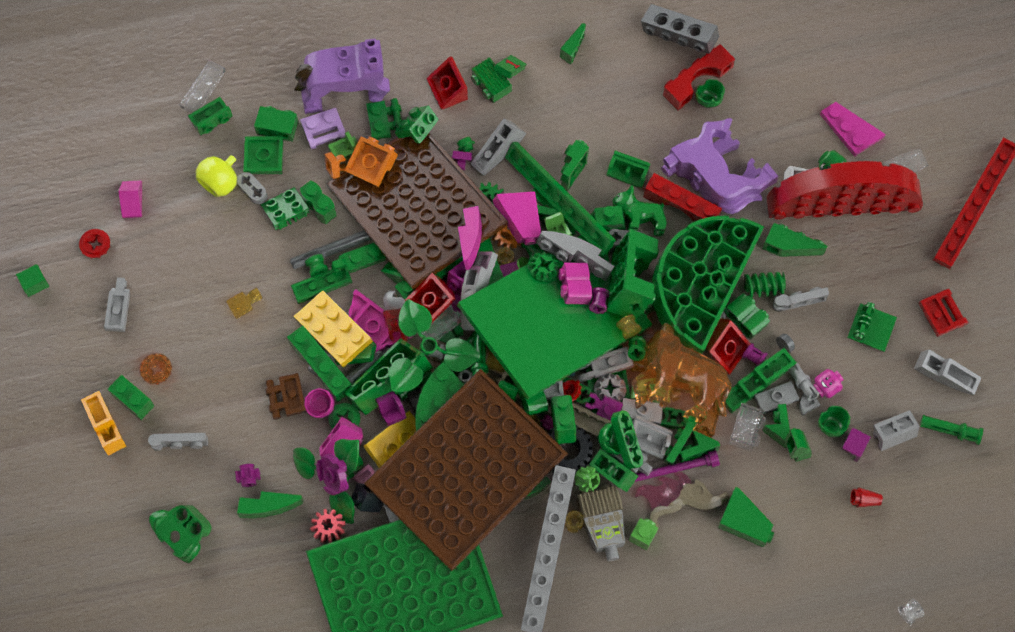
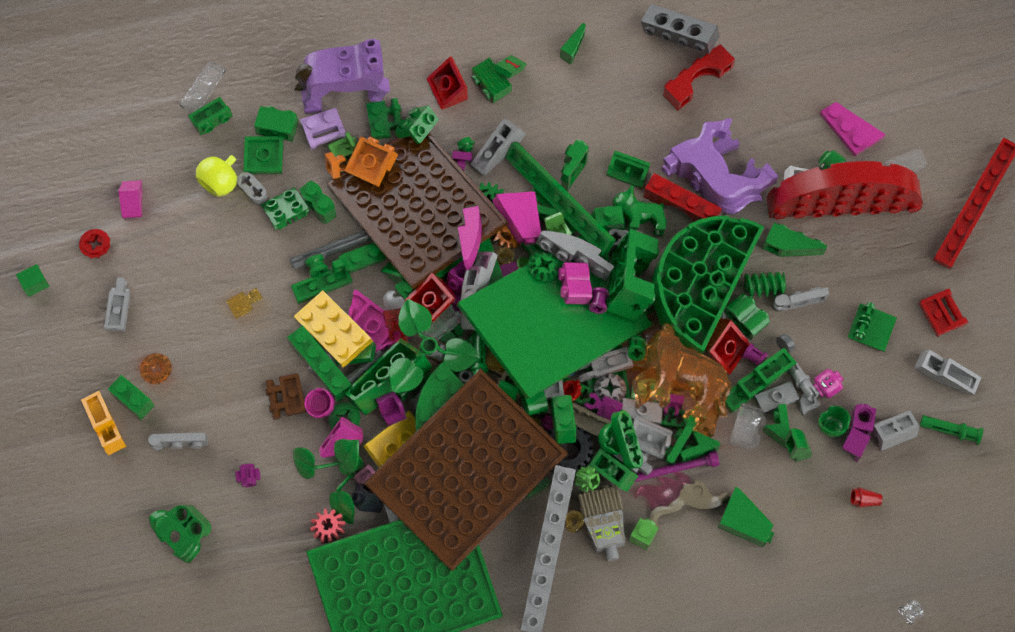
green slope [237,491,304,518] -> none
magenta plate [316,454,349,495] -> none
clear yellow wheel [616,314,641,339] -> none
green hair [695,79,725,108] -> none
none -> magenta tile [662,393,684,417]
none -> magenta brick [849,403,876,436]

